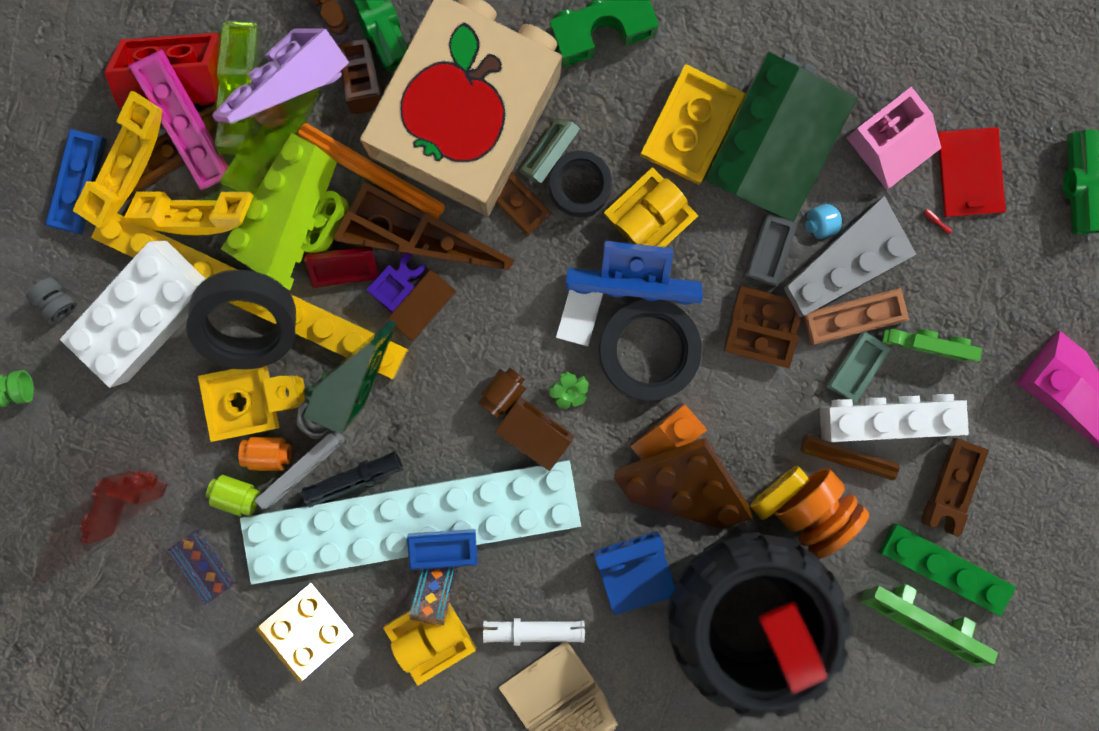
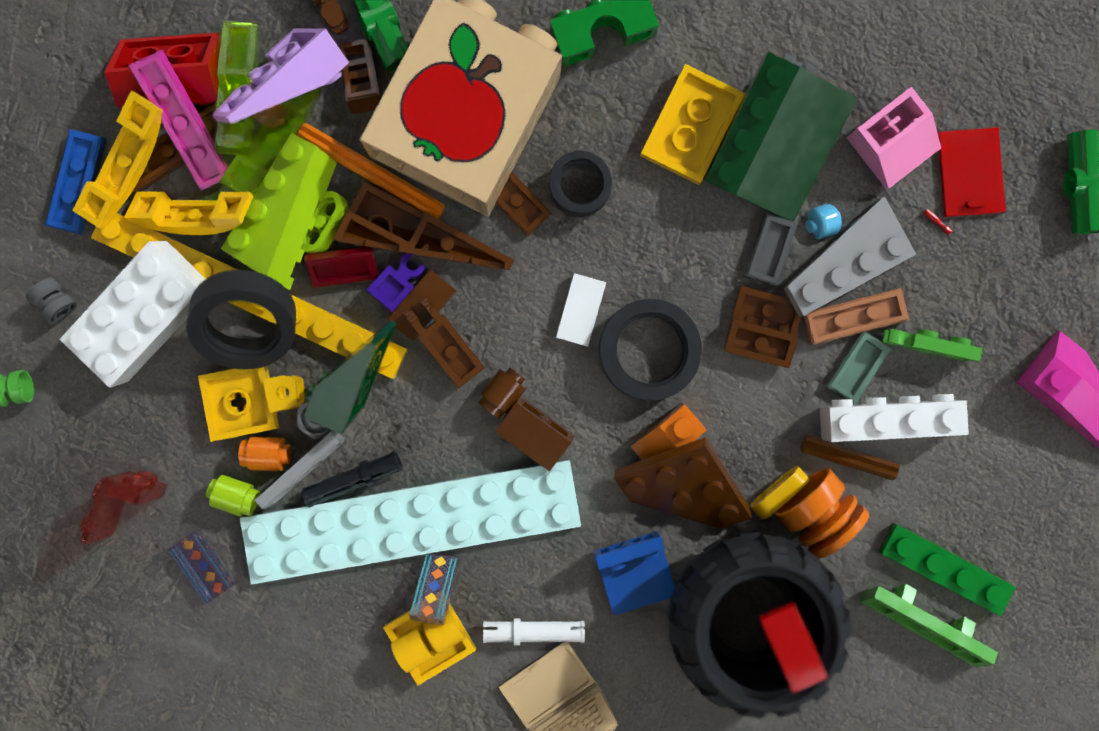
plate [256,583,353,682] -> none
blue tile [407,529,478,570] -> none
sand green tile [520,119,580,183] -> none
bright green plant [549,371,589,409] -> none
blue bracket [566,241,703,305] -> none
yellow plate [603,167,698,247] -> none
reddish brown plate [921,438,989,537] -> none
none -> reddish brown hinge [402,295,485,388]

